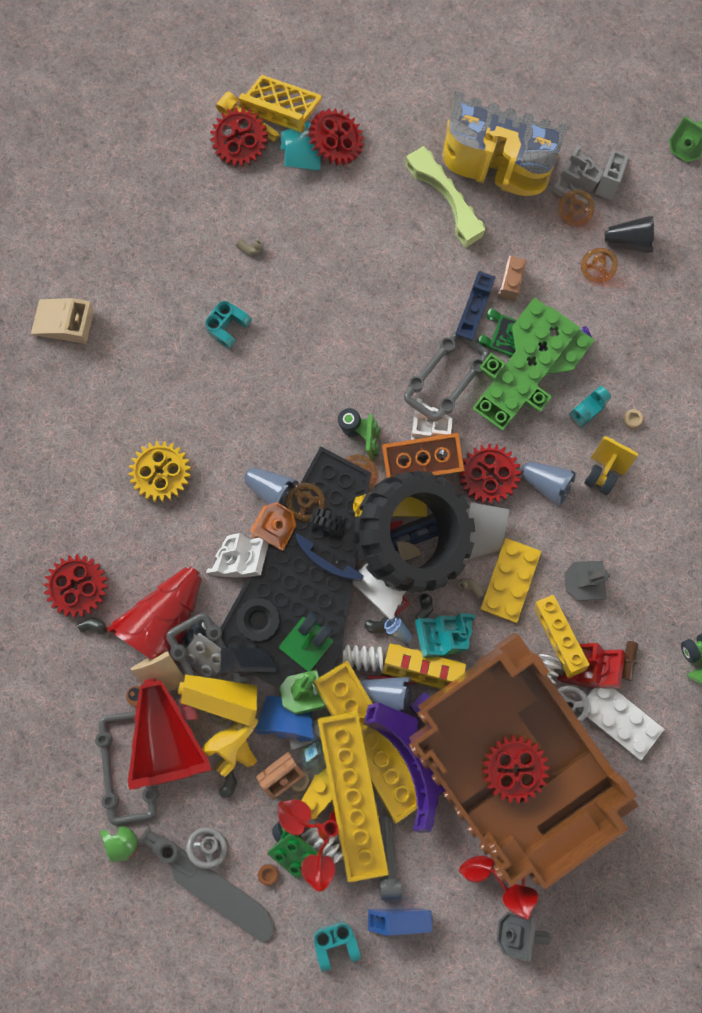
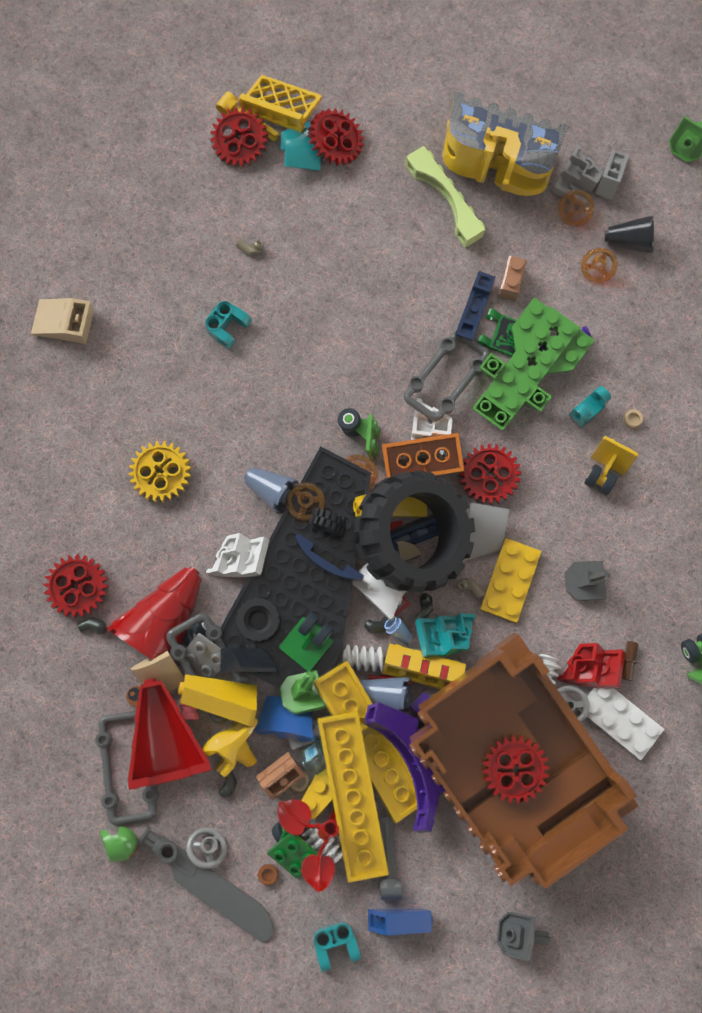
orange piece [250,502,296,551] -> none
red plant [459,855,539,920] -> none
sand blue cone [521,461,577,506] -> none
yellow brick [534,594,589,678] -> none

